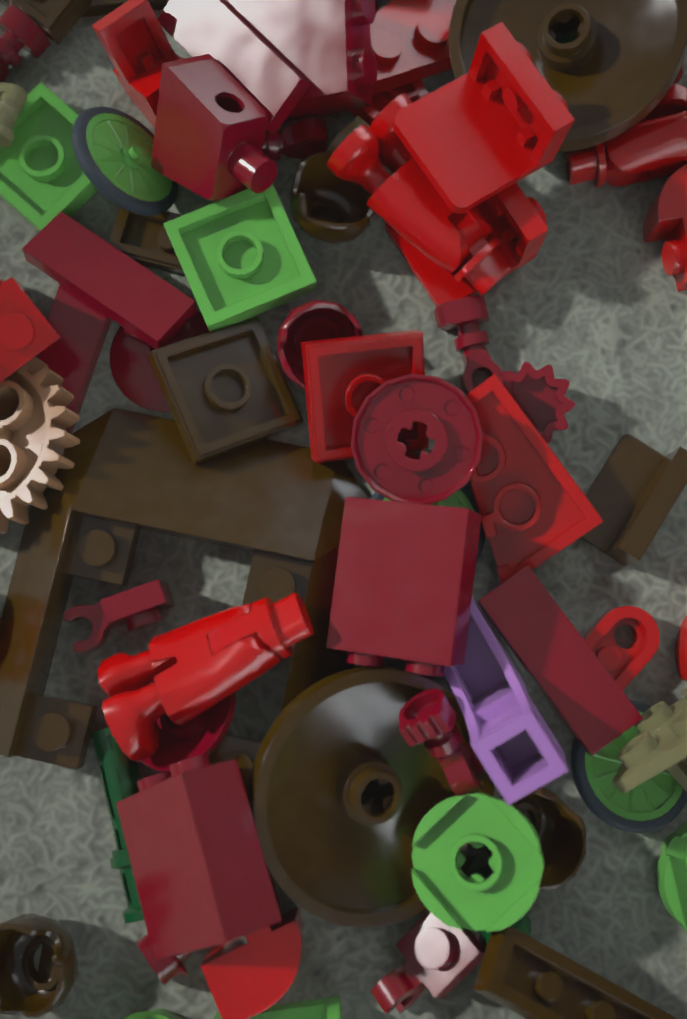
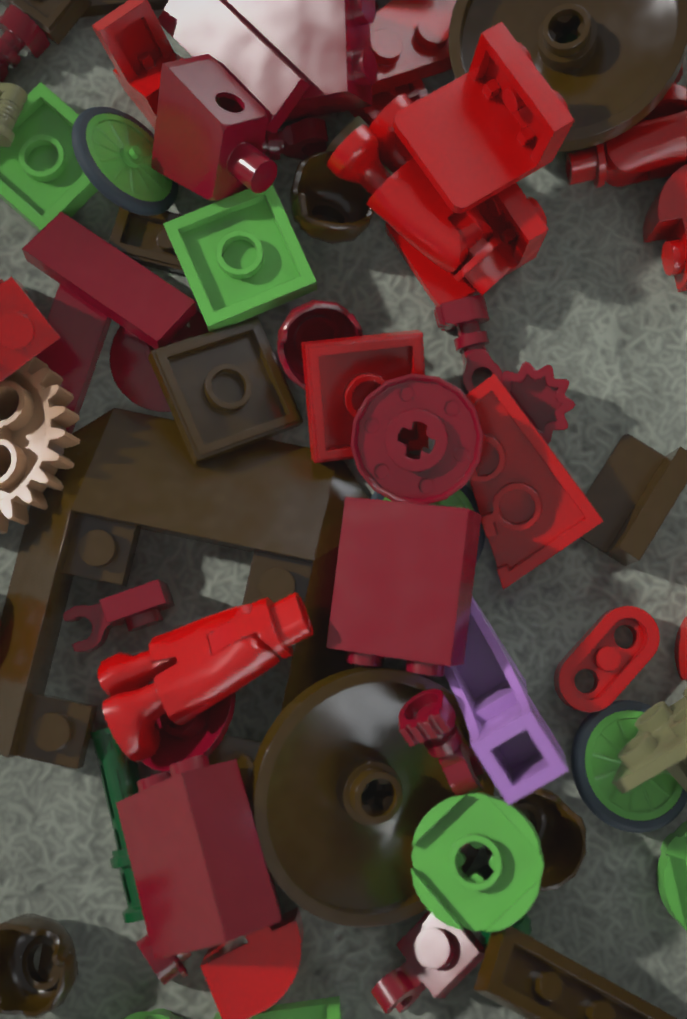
dark red tile [476,565,643,756] -> none

